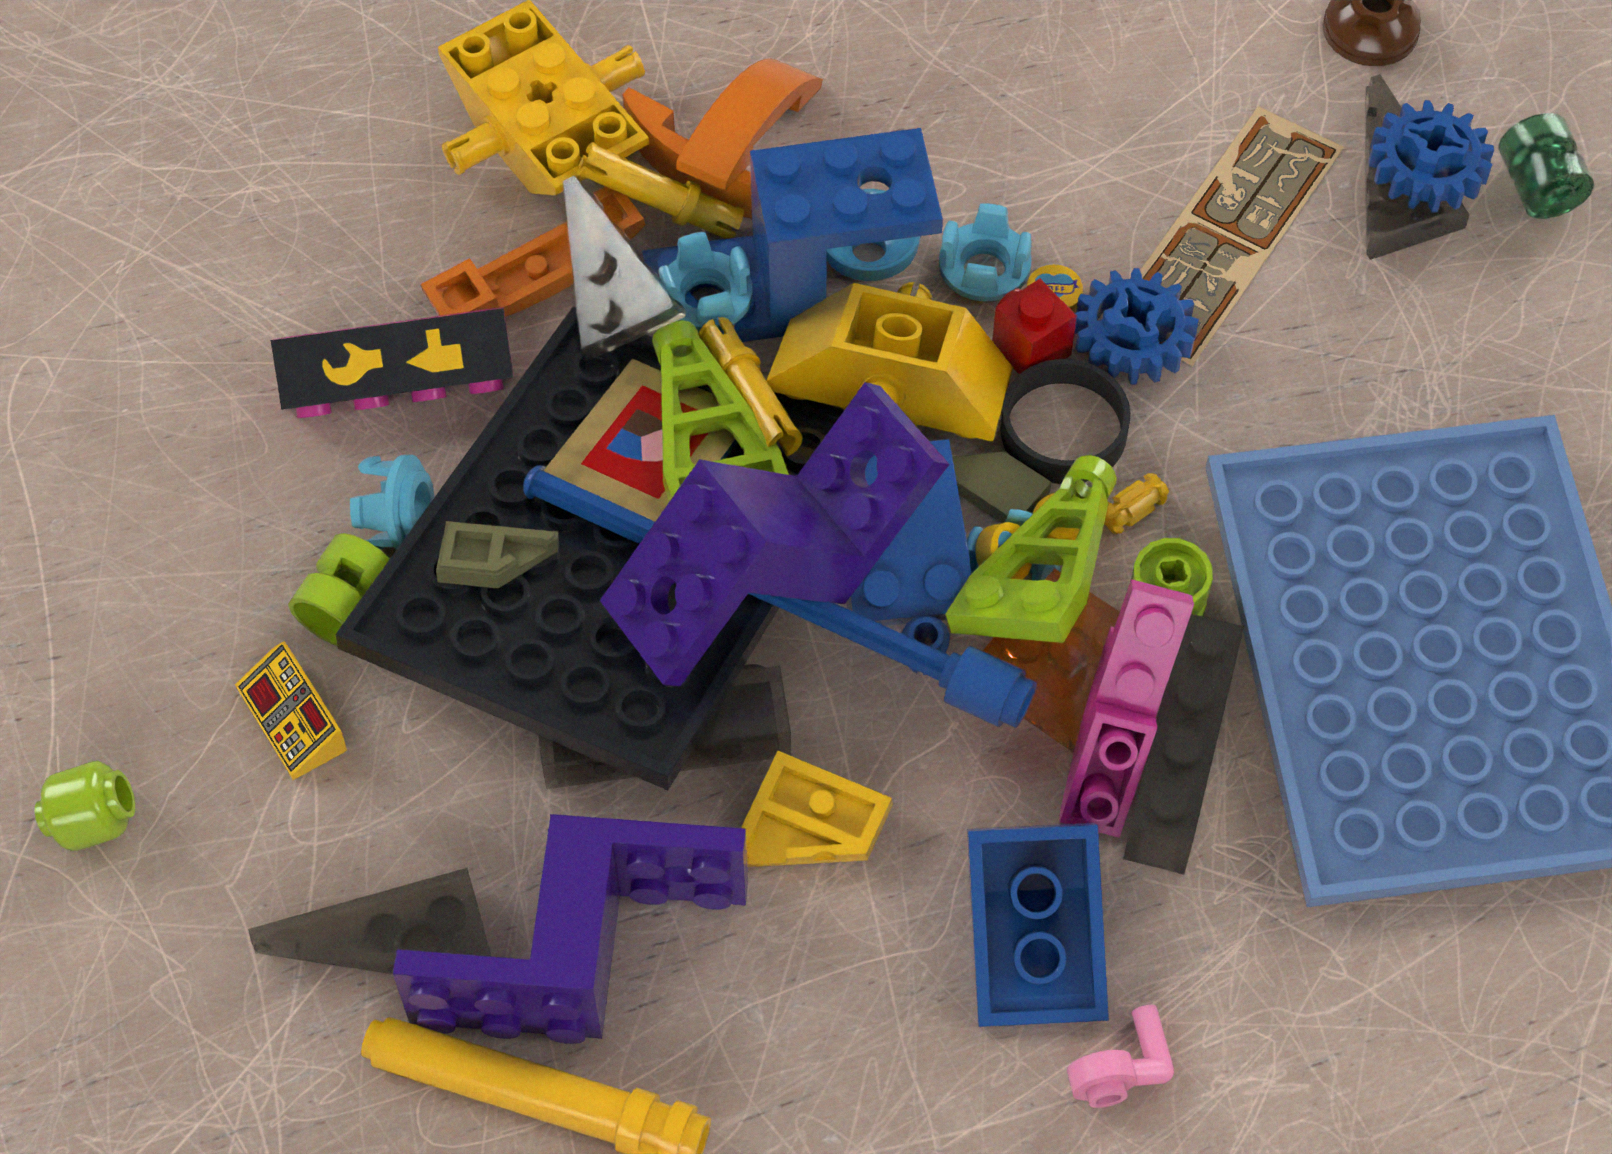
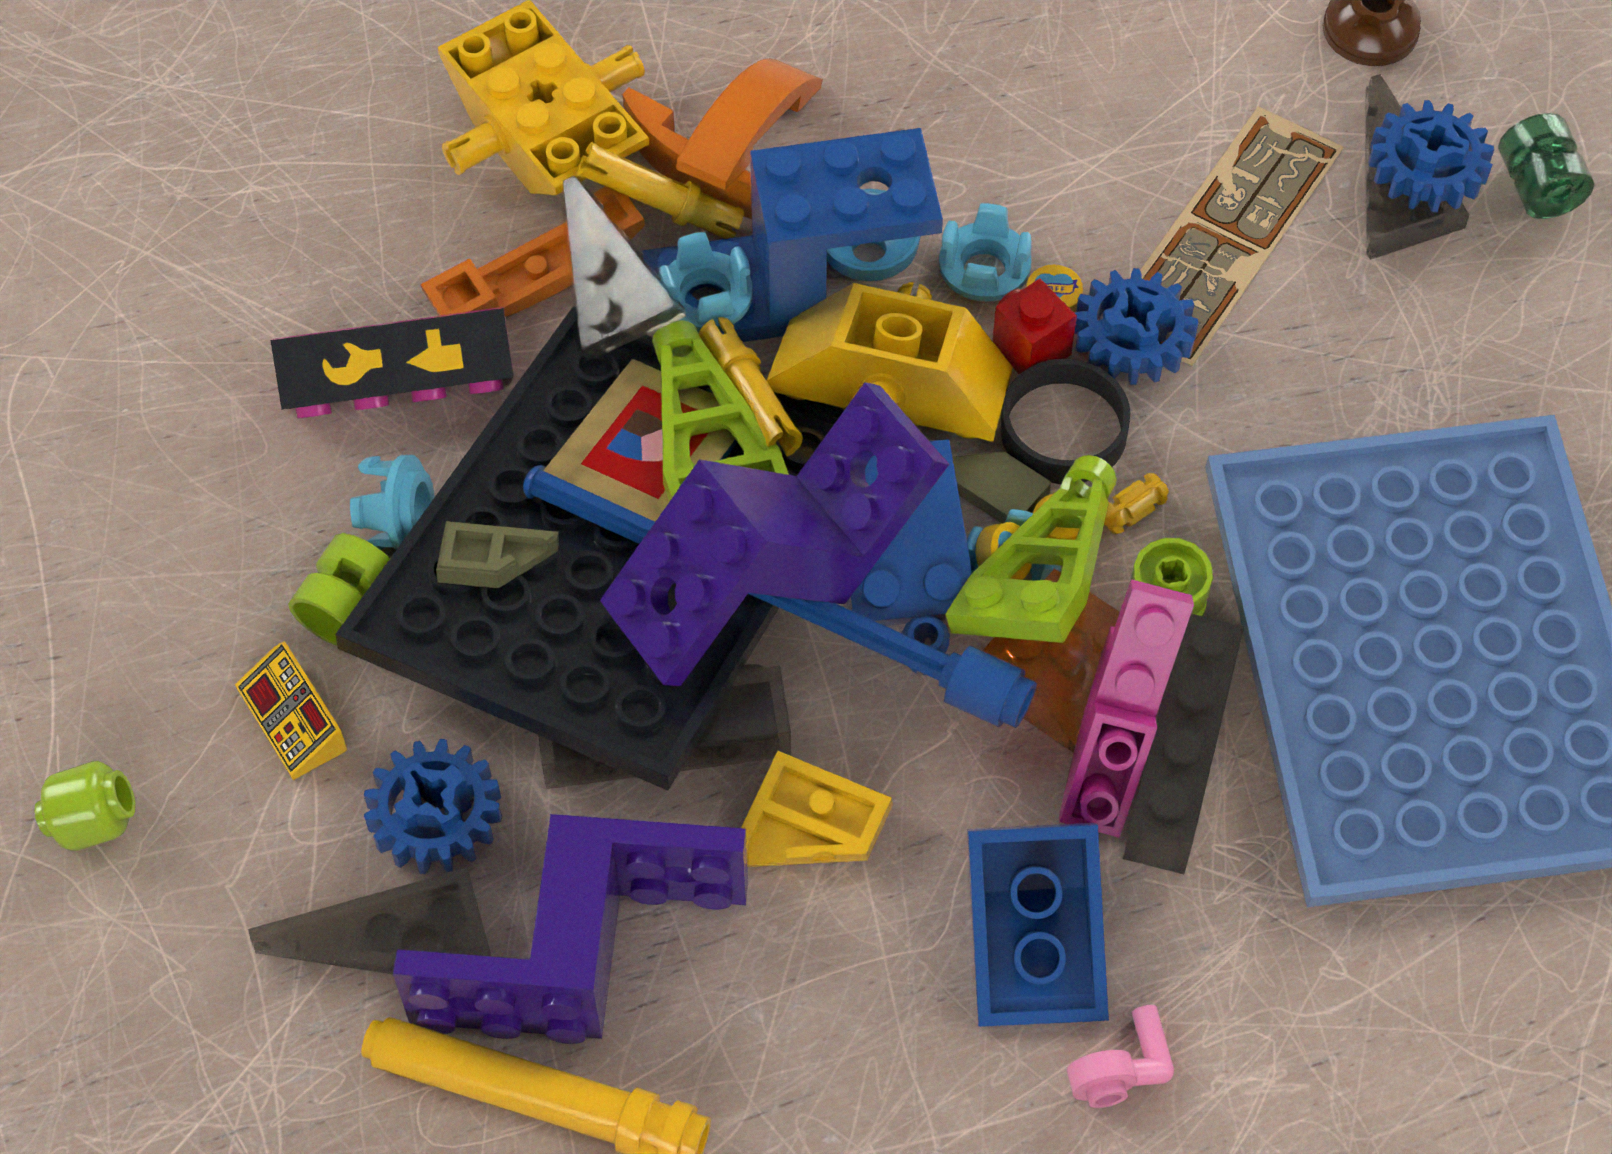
none -> blue gear [364,739,502,874]

